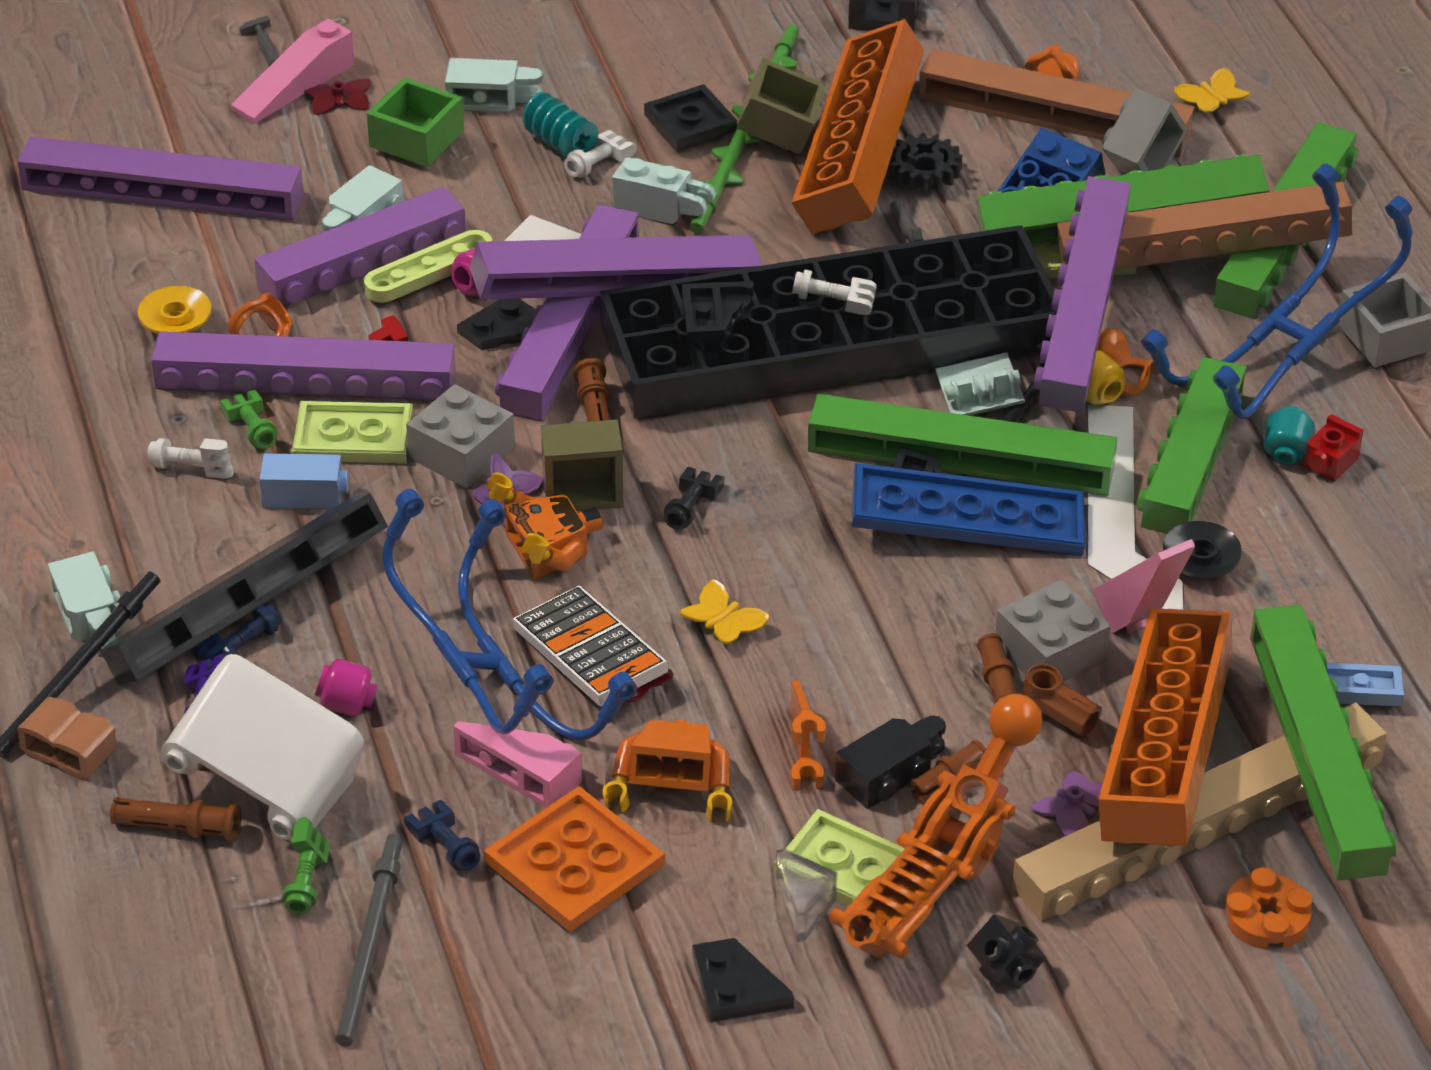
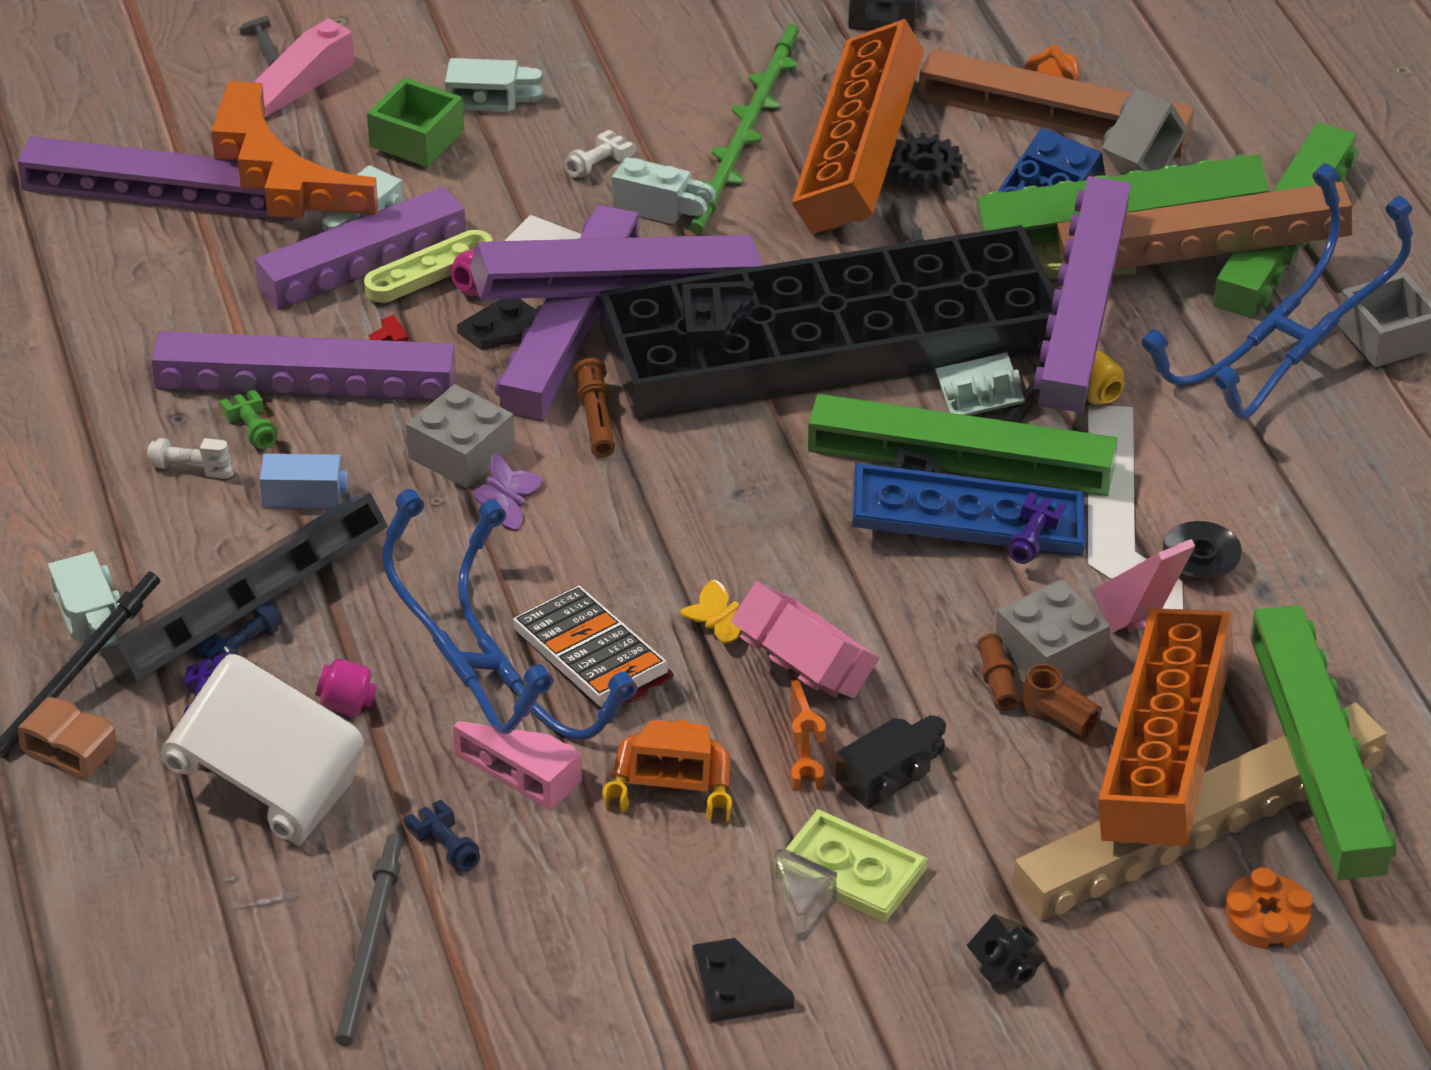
dark orange pin [110,797,242,842] -> none
yellow dish [138,286,212,334] -> none
orange piece [227,292,293,337] -> none
bright green hinge [282,817,330,914] -> none
yellowish green tile [292,401,413,464] -> none
dark red piece [304,79,372,115] -> none
orange plate [484,786,665,932] -> none
orange torso [486,472,603,580] -> none
teal piece [523,92,599,158] -> none
olive piece [541,419,624,511] -> none
black plate [644,84,737,151] -> none
black hinge [663,467,725,530] -> none
olive piece [736,58,826,155] -> none
white hinge [792,269,877,315] -> none
orange piece [830,693,1042,959] -> none
dark orange pin [909,740,986,804] -> none
medium lavender piece [1031,771,1103,836] -> none
orange piece [1097,328,1161,396] -> none
bright green brick [1137,357,1247,534] -> none
yellow piece [1173,68,1250,113] -> none
teal head [1263,406,1316,465] -> none
red brick [1302,414,1364,482] -> none
light blue plate [1327,663,1404,706] -> none
none -> orange arch [211,81,378,219]
none -> bright pink piece [730,581,880,698]
none -> dark purple hinge [1008,492,1066,564]

